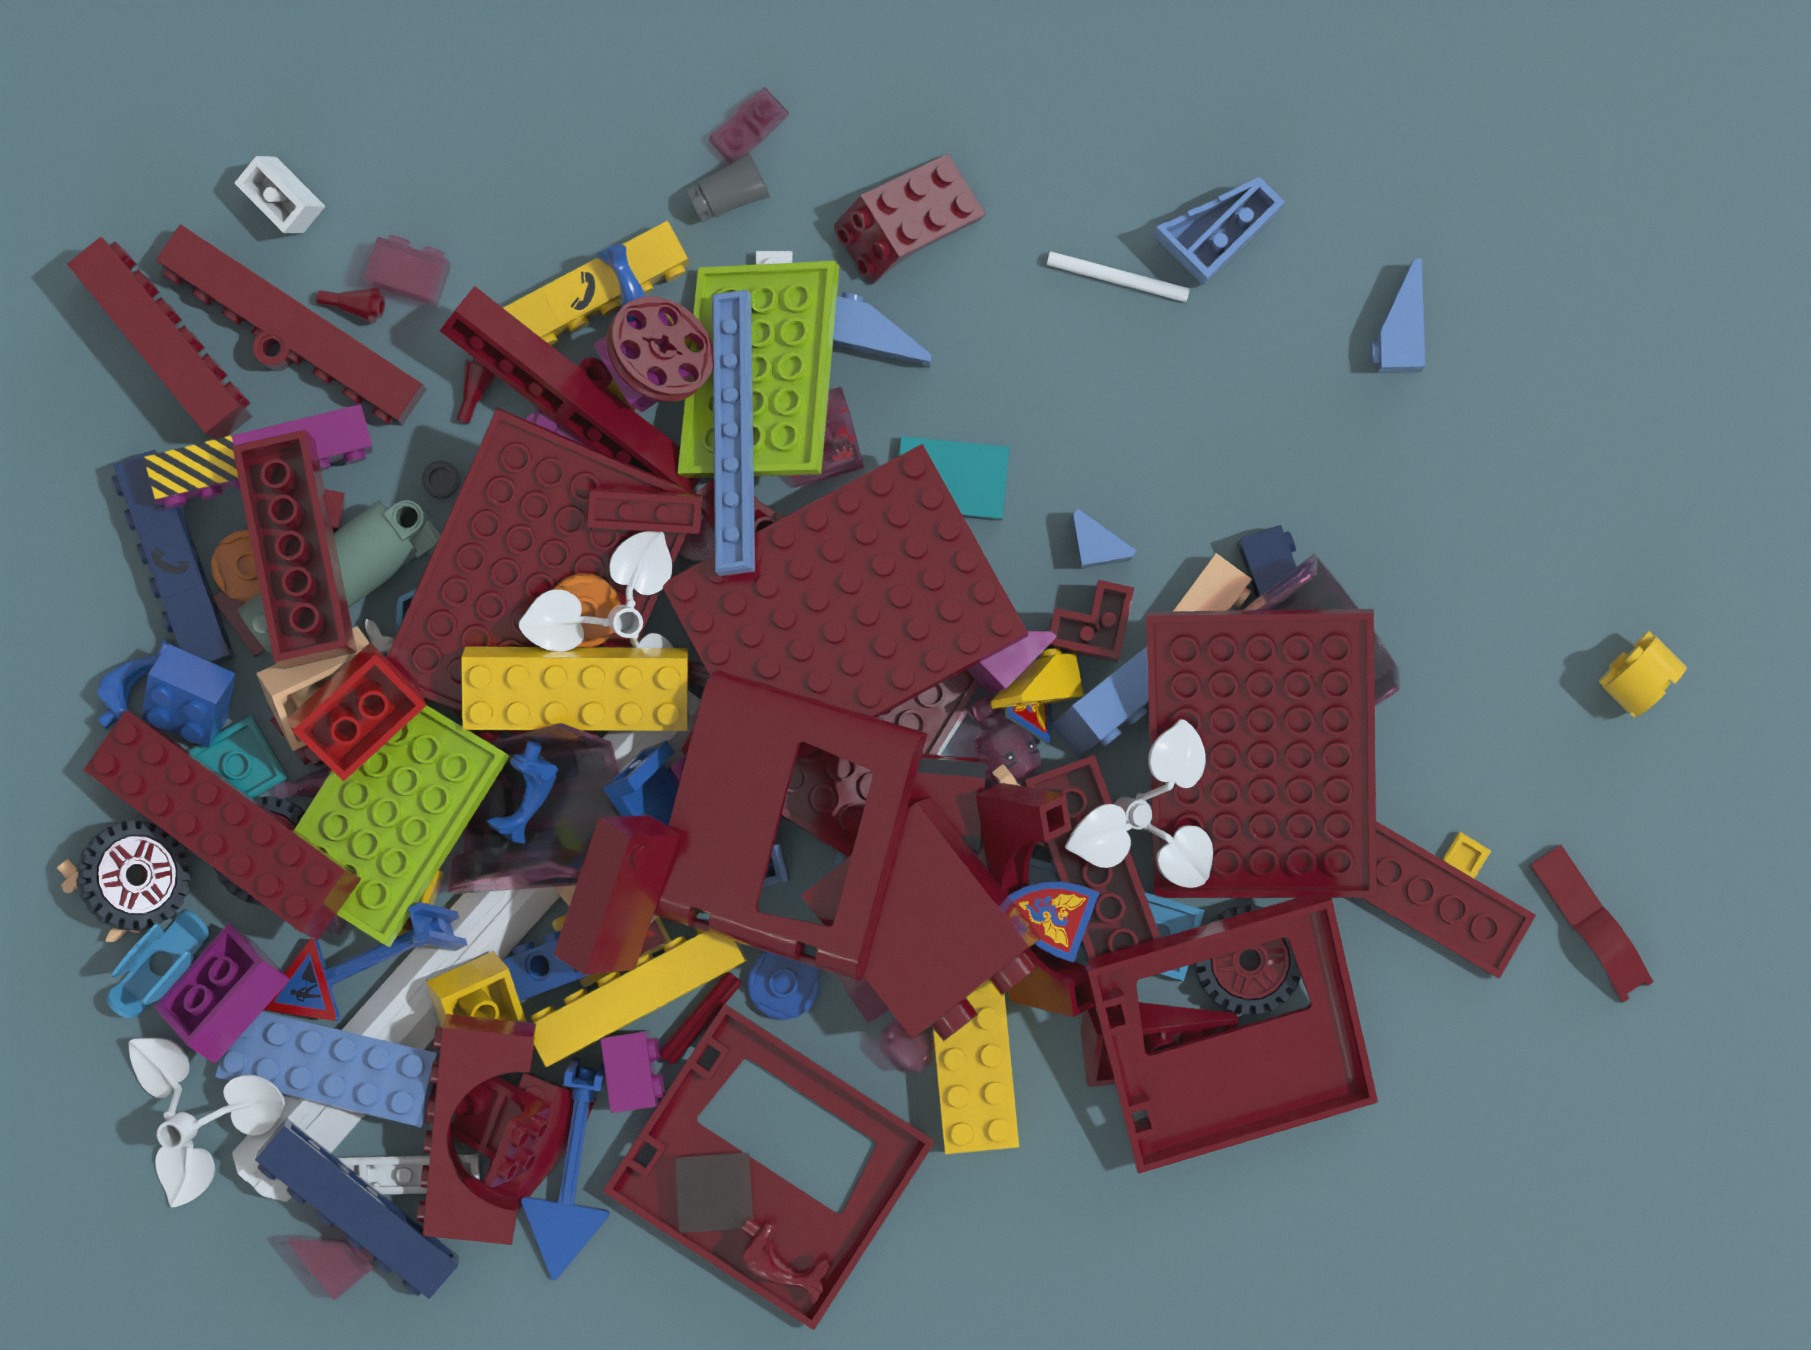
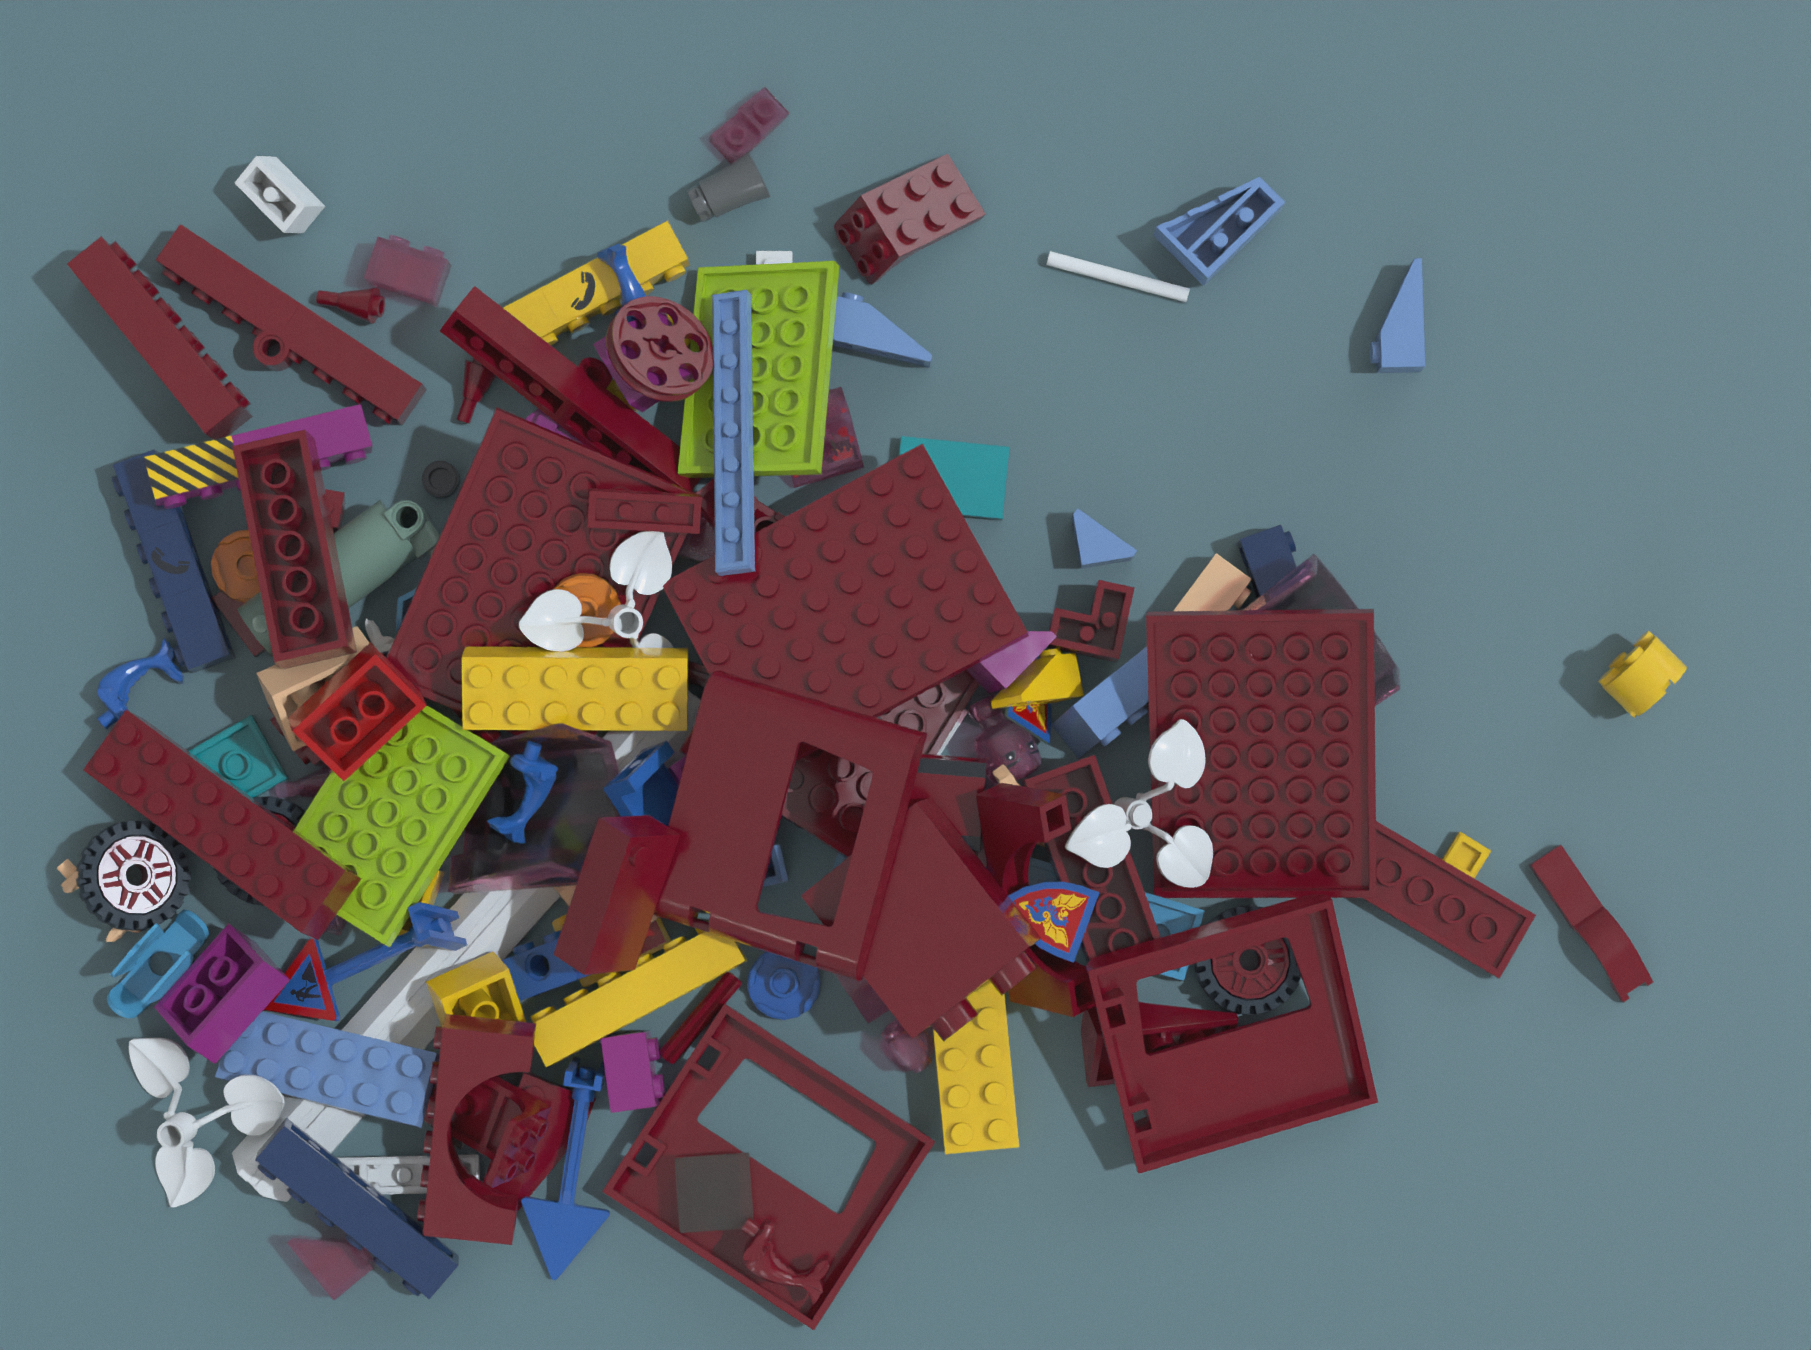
blue brick [142,644,236,748] -> none

